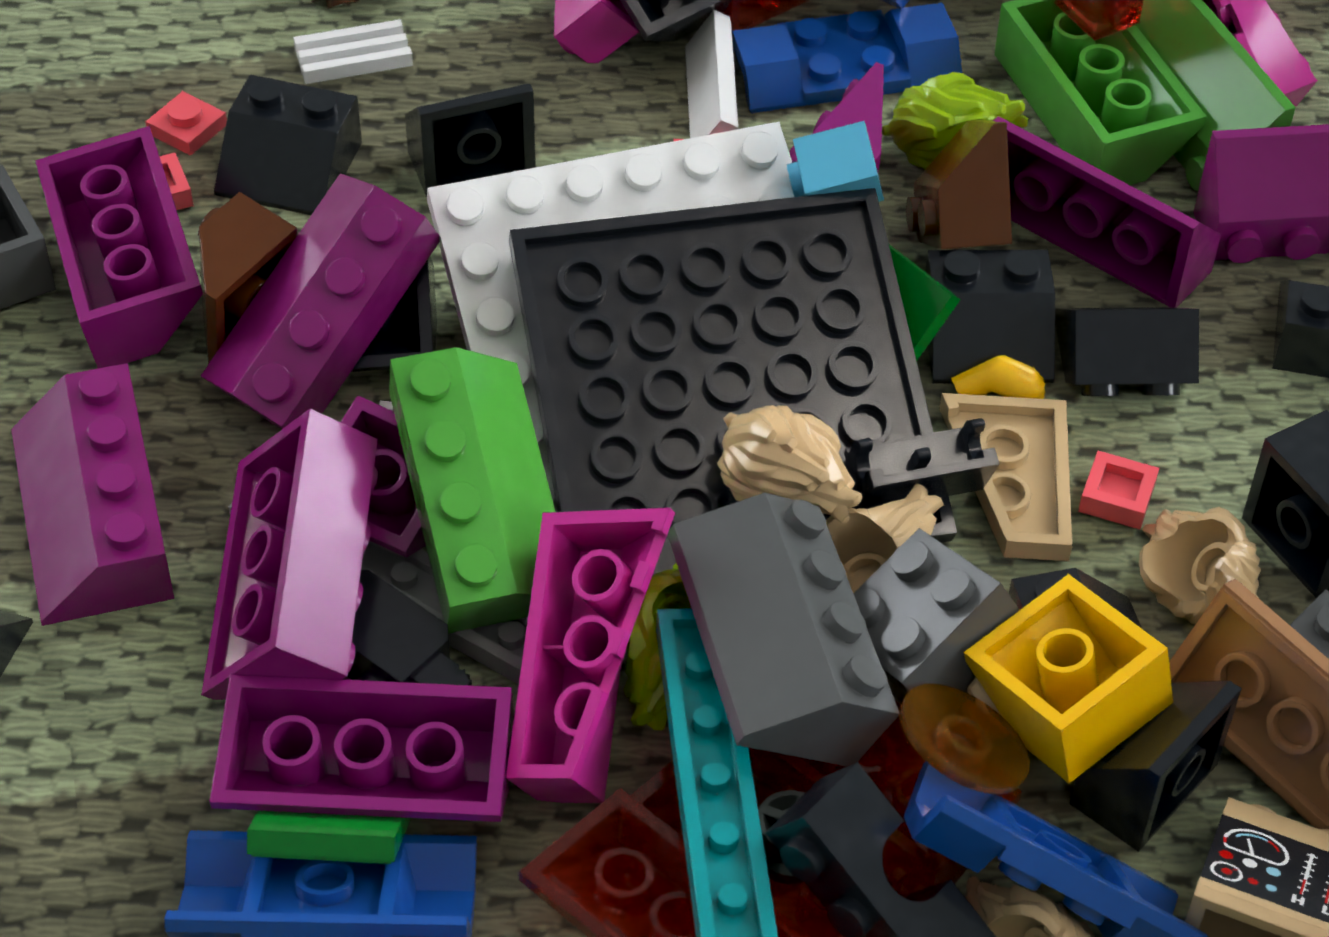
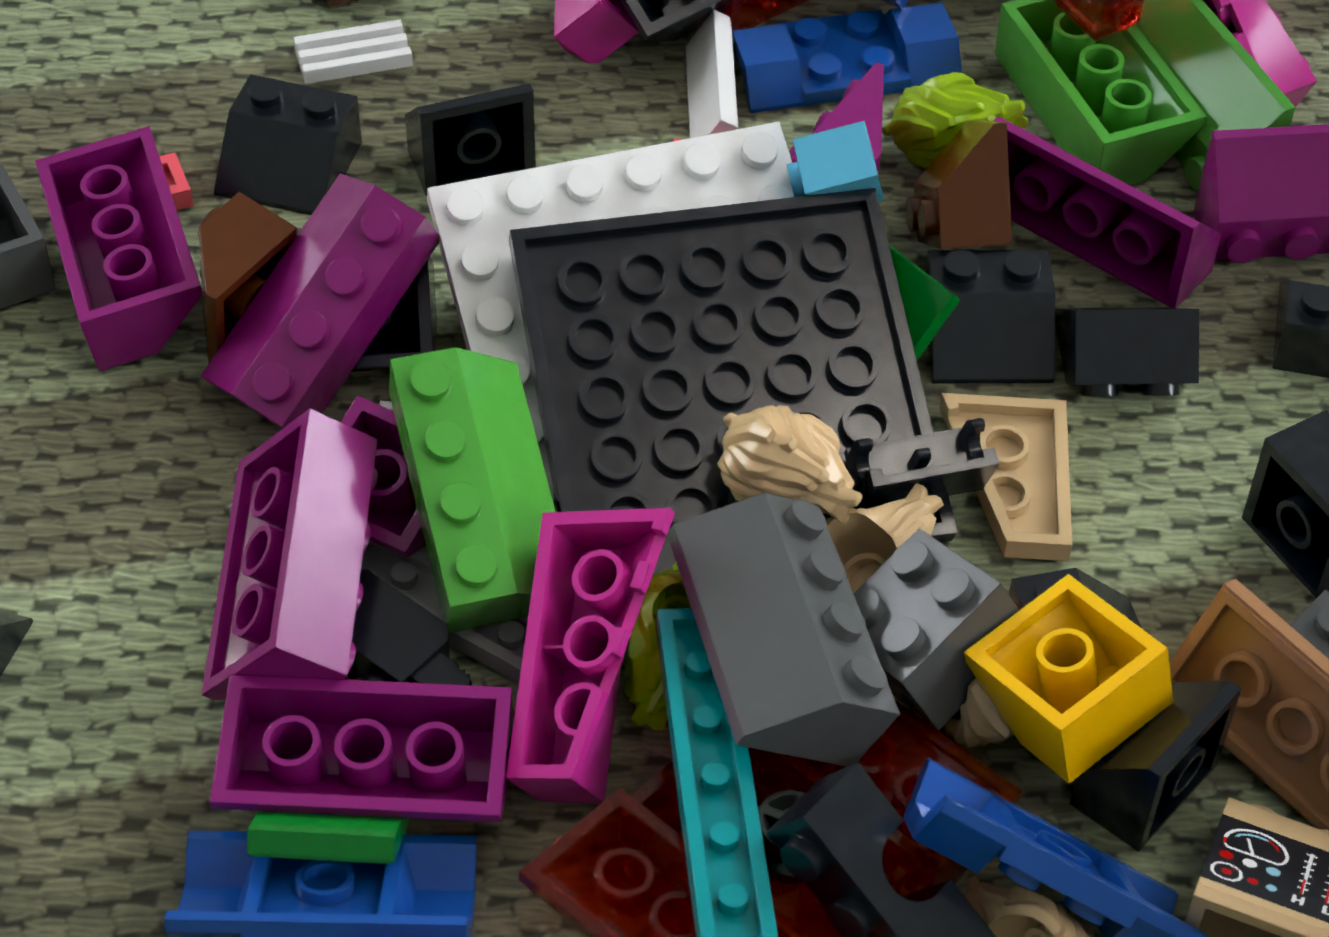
magenta slope [11,363,175,626] -> none
coral plate [145,91,227,156] -> none
clear orange dish [899,684,1030,794] -> none
yellow arm [951,355,1045,399] -> none
coral plate [1078,451,1160,530] -> none
tan hair [1139,507,1261,624] -> none

